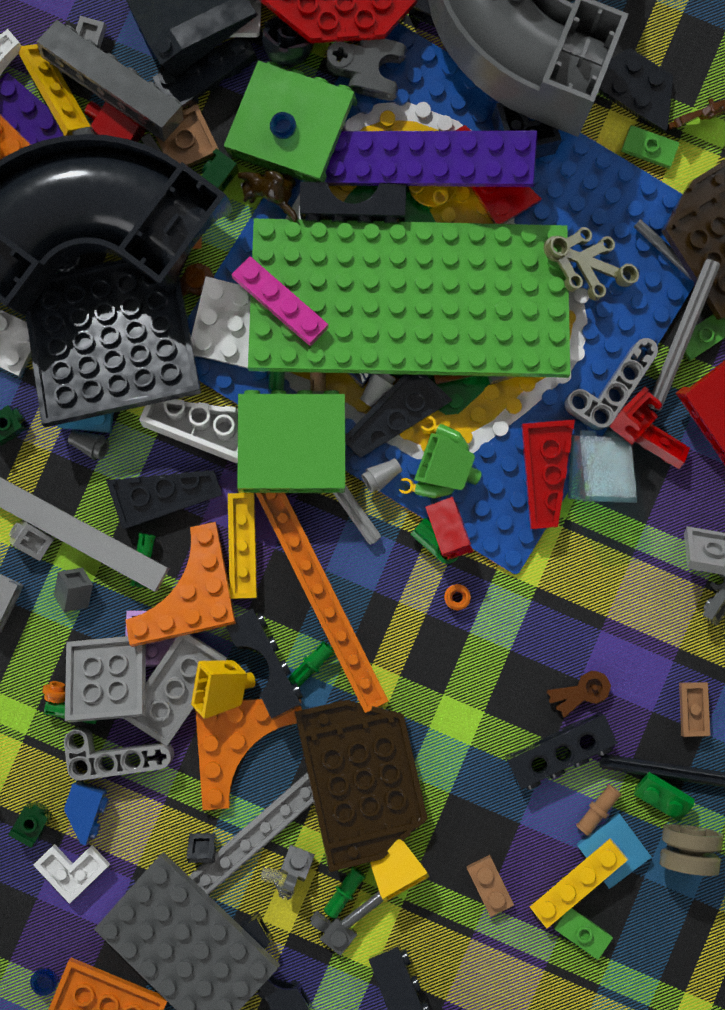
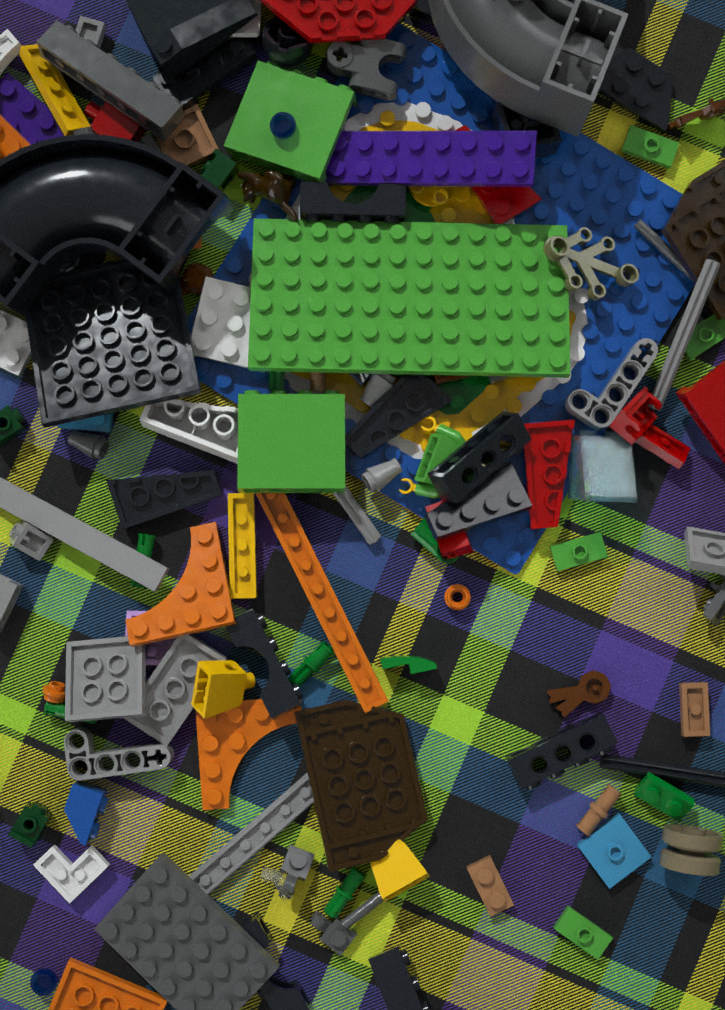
dark grey panel [54,567,93,612] -> none
black plate [186,833,217,863] -> none
dark pink plate [232,256,329,347] -> none
yellow plate [530,838,629,928] -> none
none -> green slope [380,655,437,674]
none -> wing [425,461,533,541]
none -> black brick [427,411,532,503]
none -> bright green plate [549,532,608,571]

